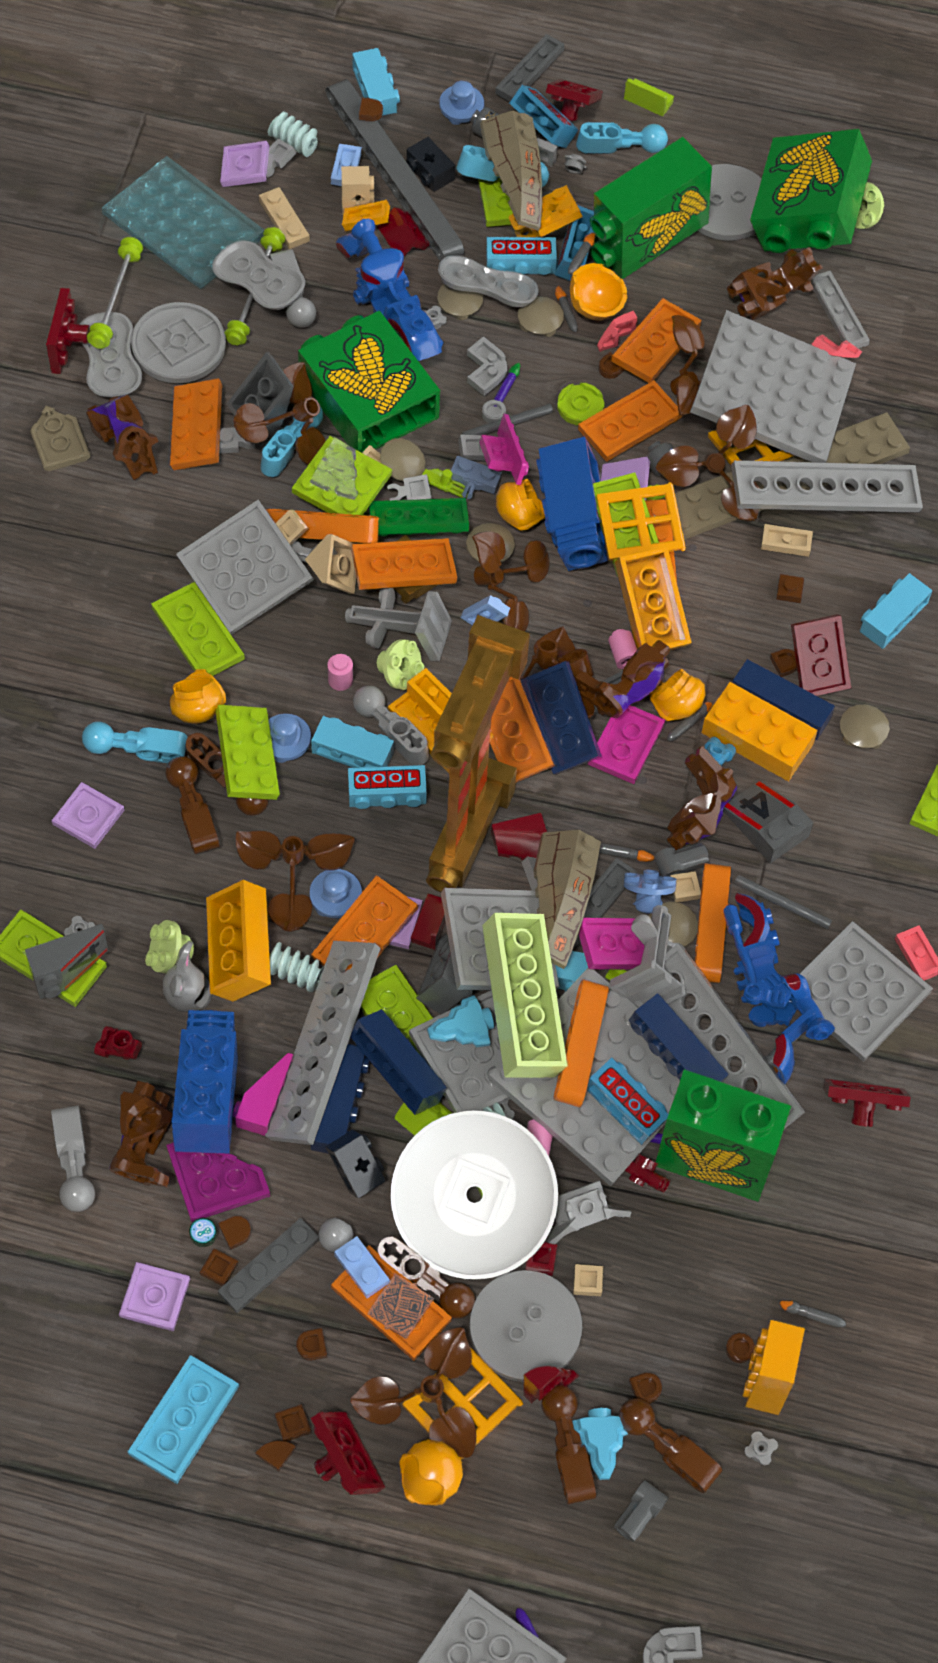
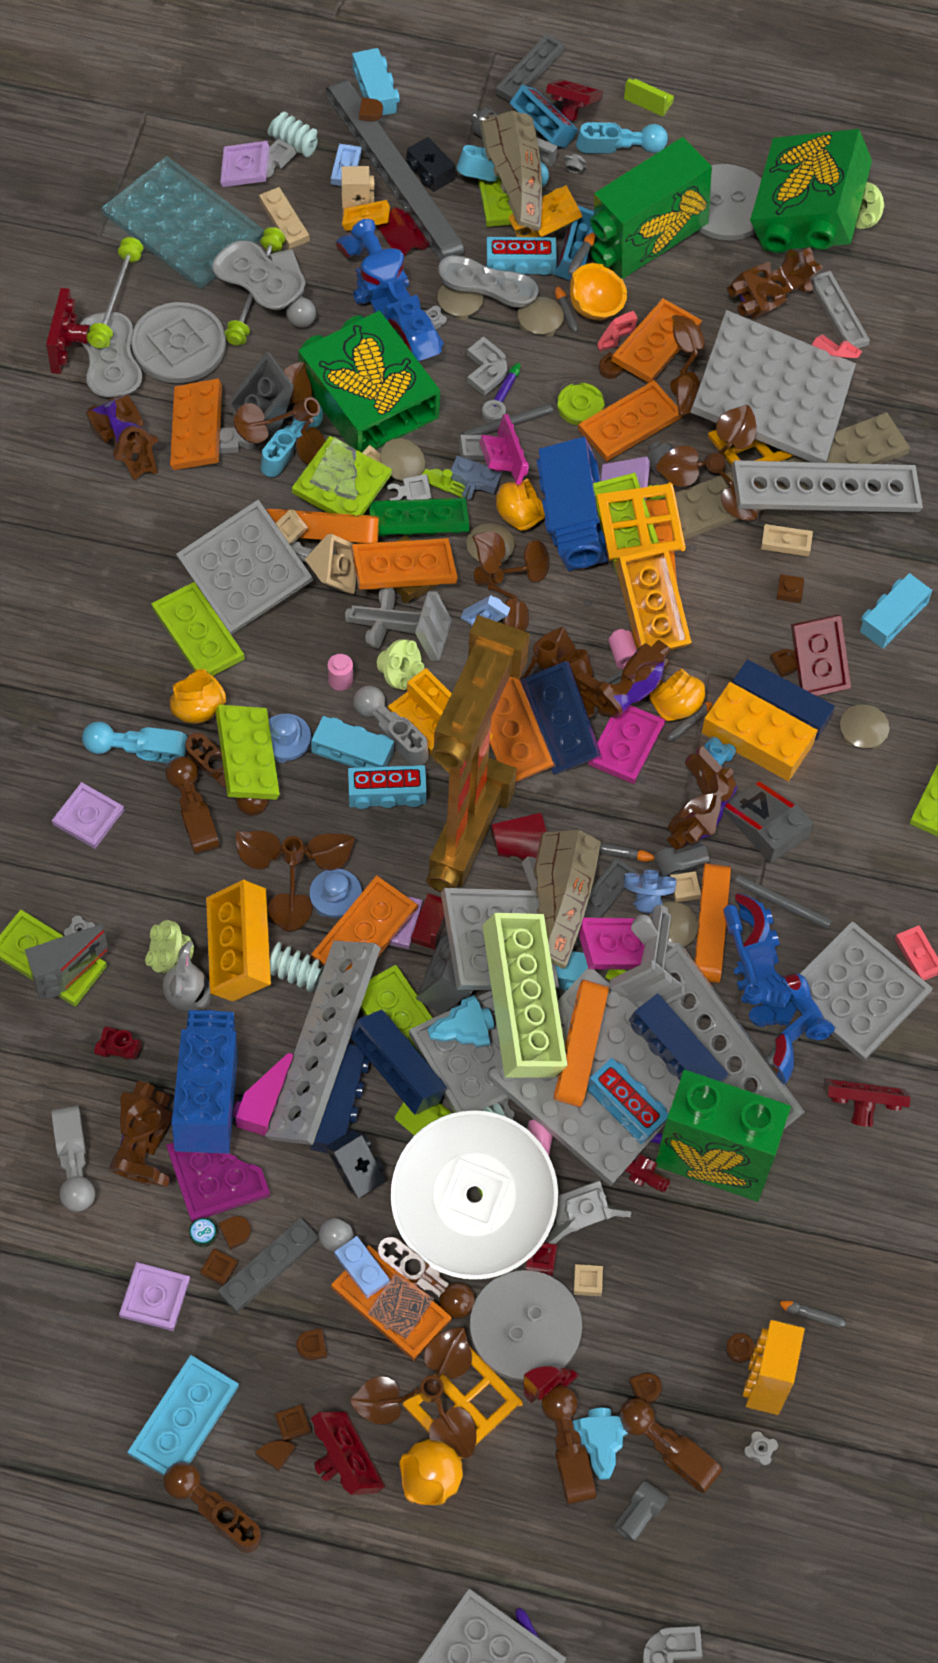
dark tan tile [30,406,91,472] -> none
medium blue plate [439,81,484,125] -> none
none -> reddish brown beam [163,1461,261,1553]

